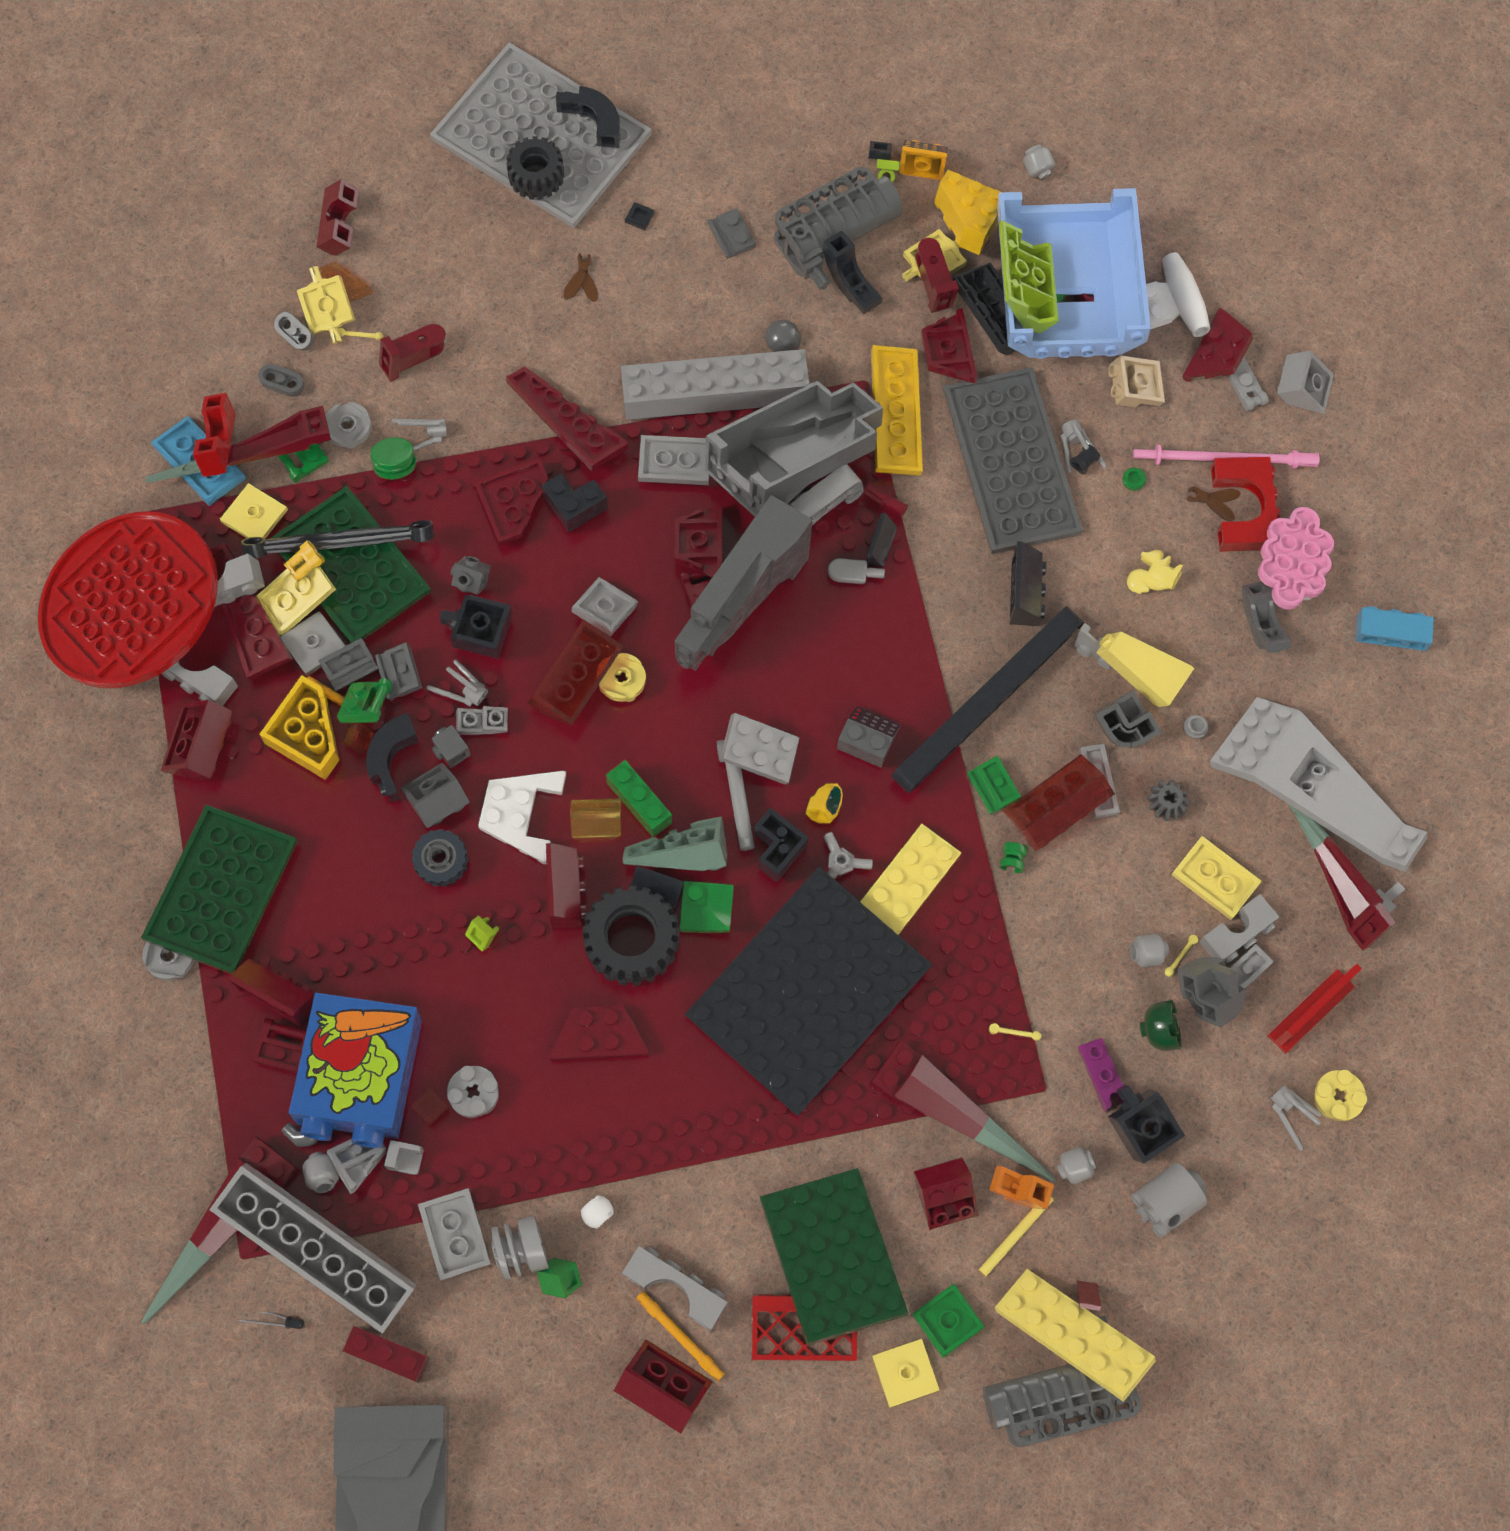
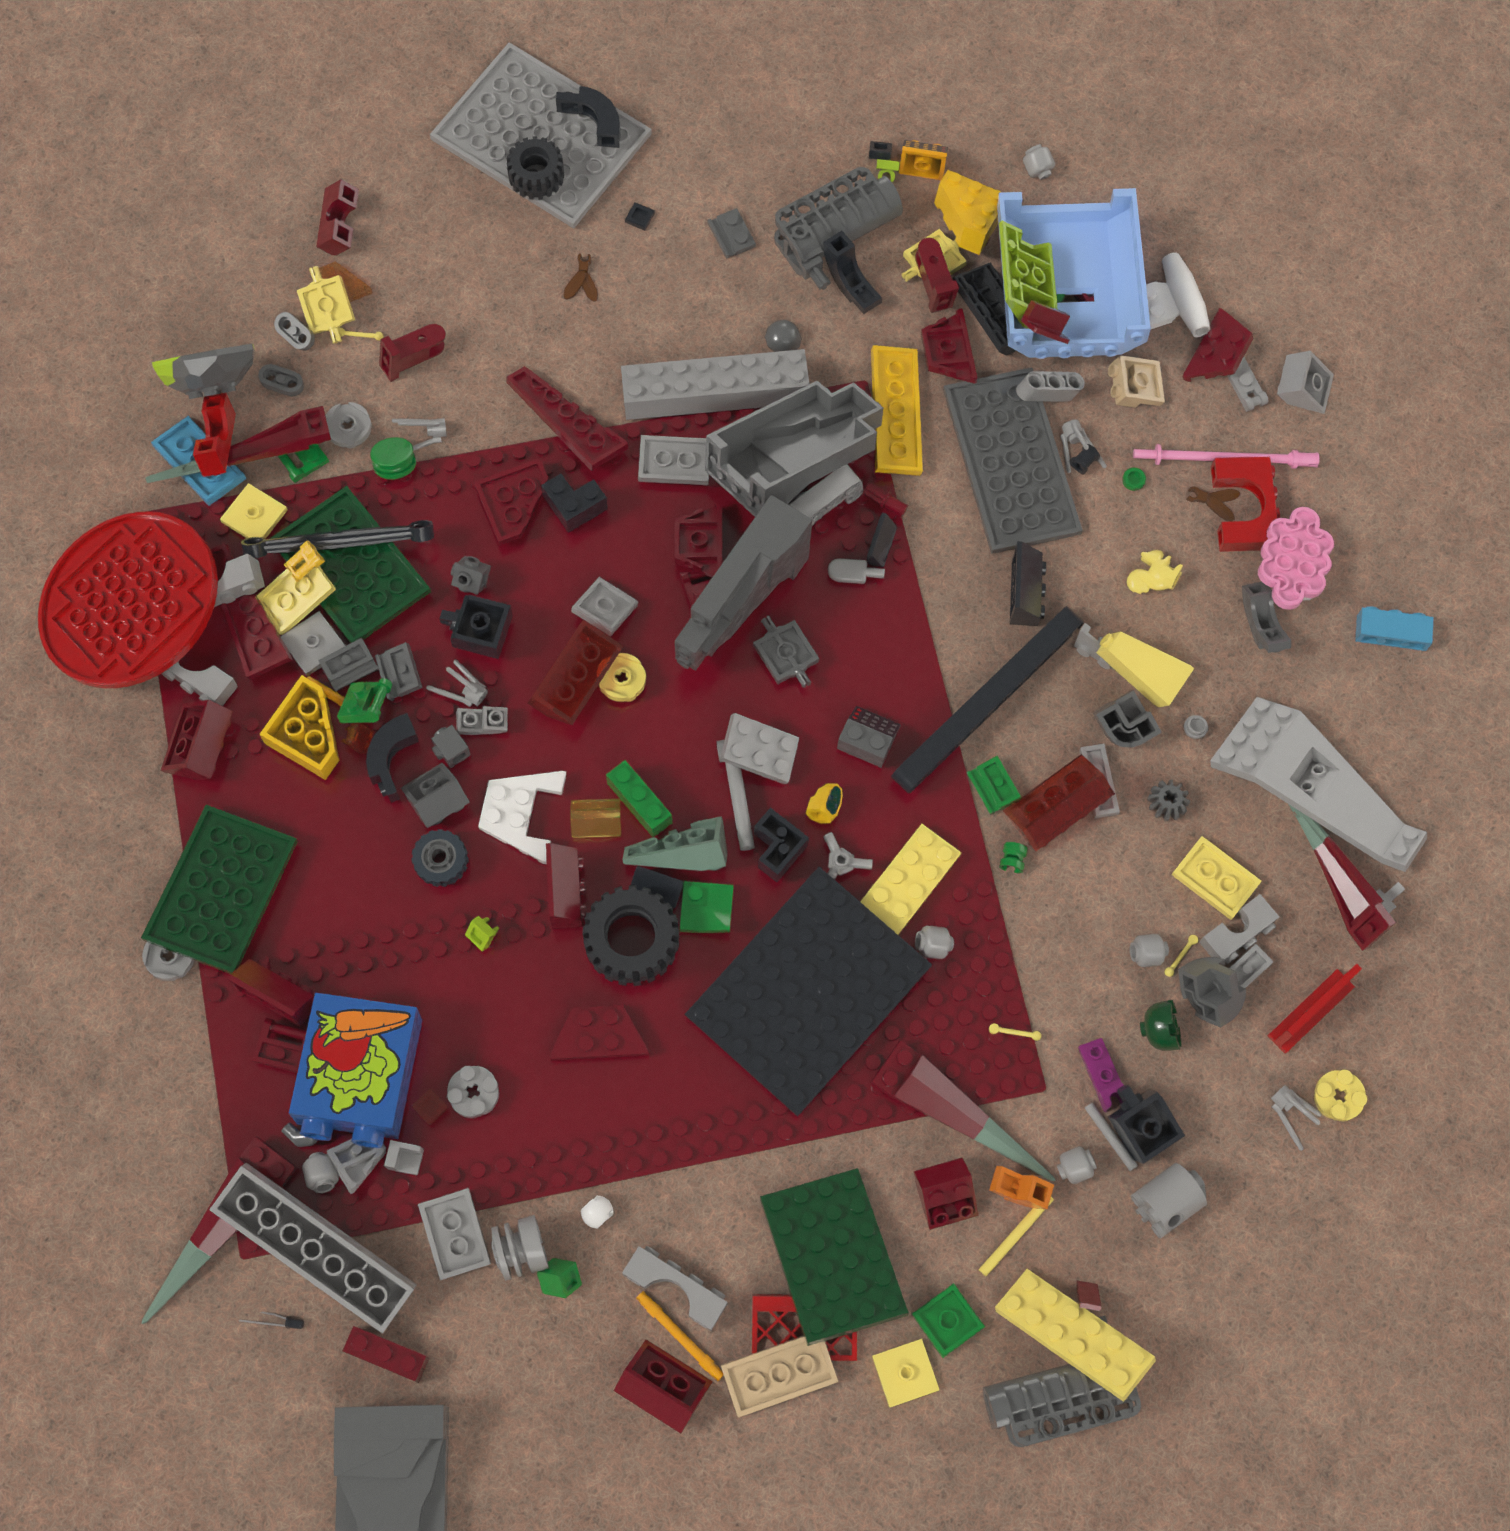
none -> dark grey rock [152,344,255,399]
none -> tan plate [721,1336,838,1418]
none -> dark grey plate [753,616,819,688]
none -> light grey head [915,926,954,959]
none -> light grey beam [1016,371,1085,402]
none -> dark red panel [1020,300,1070,344]
none -> light grey bar [1085,1102,1138,1171]

